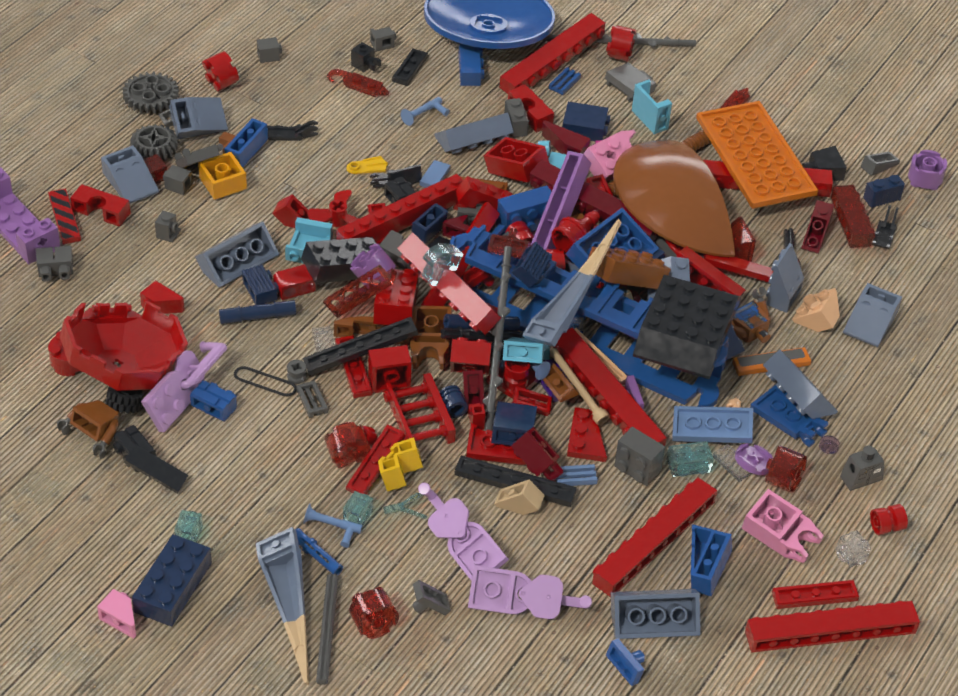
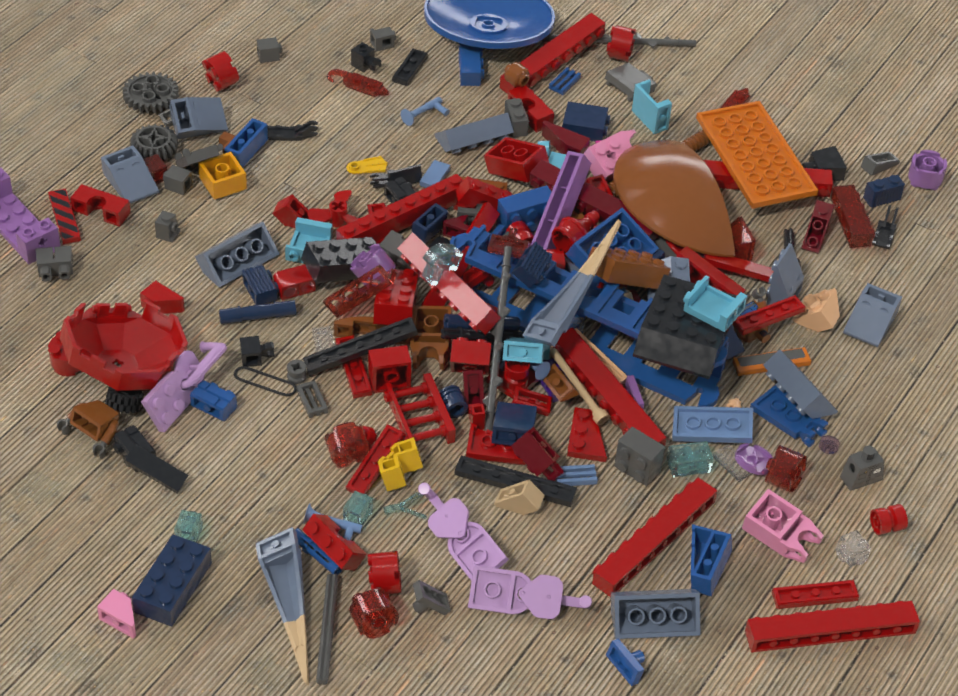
none -> black brick [240,336,275,367]
none -> red arch [302,513,367,571]
none -> red brick [367,551,402,596]
none -> dark orange head [504,62,530,87]
none -> medium azure panel [683,275,747,332]
none -> red tile [732,295,806,336]

